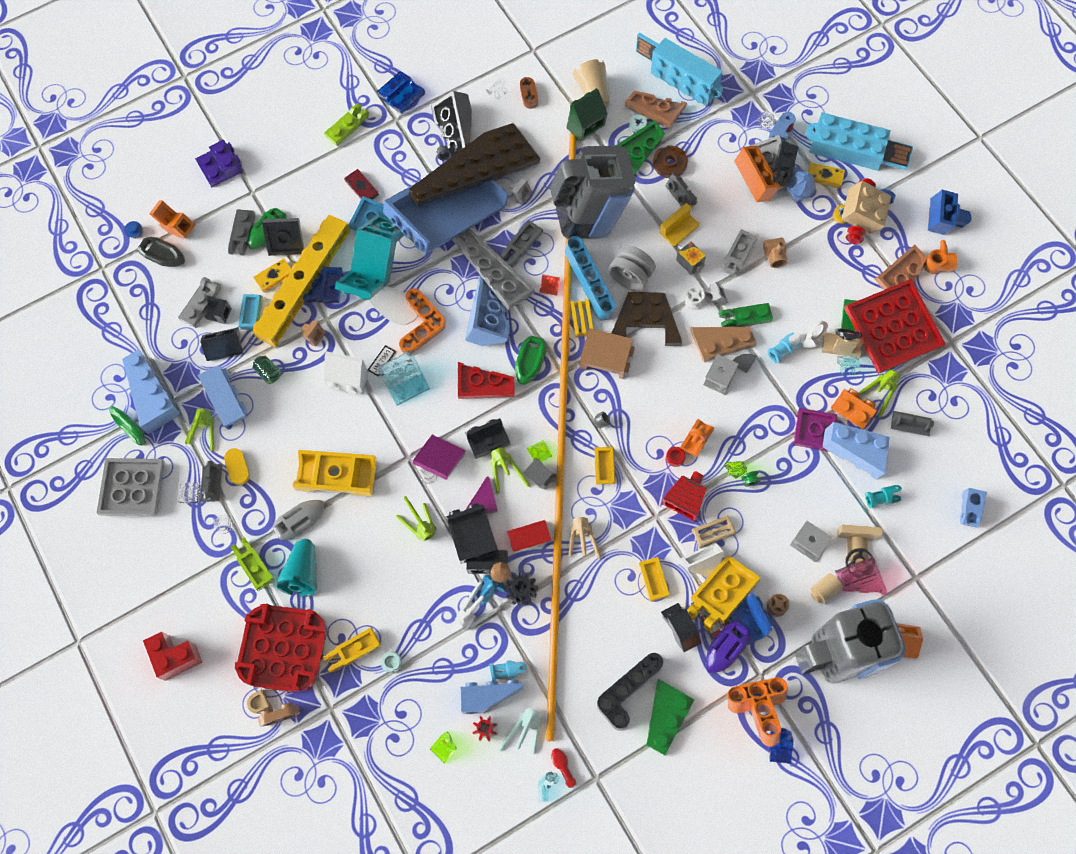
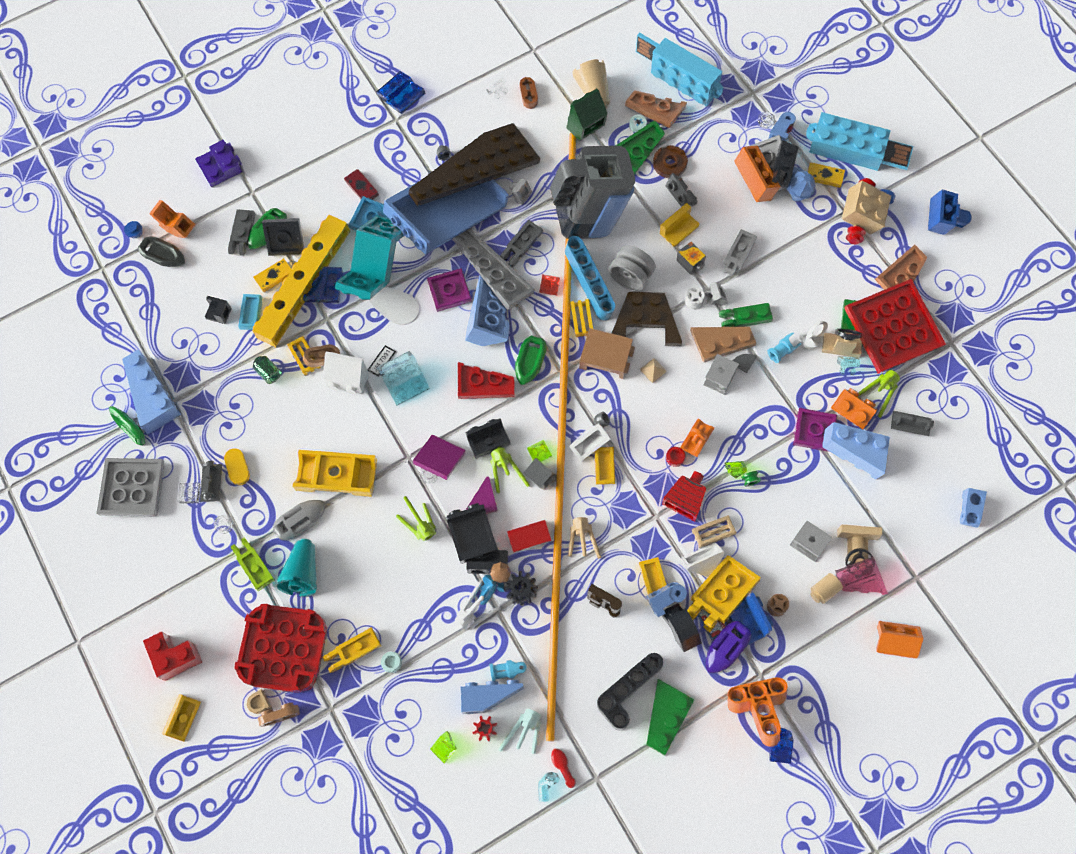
light grey plate [178,277,221,328] -> none
lime plant [184,409,215,451] -> none
light blue wedge [198,365,248,427] -> none
black panel [200,327,243,361] -> none
medium nougat tile [300,320,326,347] -> none
lime hinge [324,103,370,146] -> none
orange beam [399,288,445,355] -> none
dark grey wedge [431,91,472,156] -> none
medium nougat piece [763,237,788,268] -> none
dark grey piece [795,599,905,683] -> none
yellow tile [833,205,847,224] -> none
teal piece [865,485,902,509] -> none
orange piece [924,240,957,274] -> none
none -> yellow slope [162,694,201,742]
none -> yellow tile [287,336,321,376]
none -> medium nougat plate [303,344,340,367]
none -> magenta tile [427,268,472,312]
none -> white slope [569,423,611,461]
none -> dark brown plate [587,584,622,618]
none -> tan slope [640,358,667,383]
none -> medium blue leg [646,582,687,617]

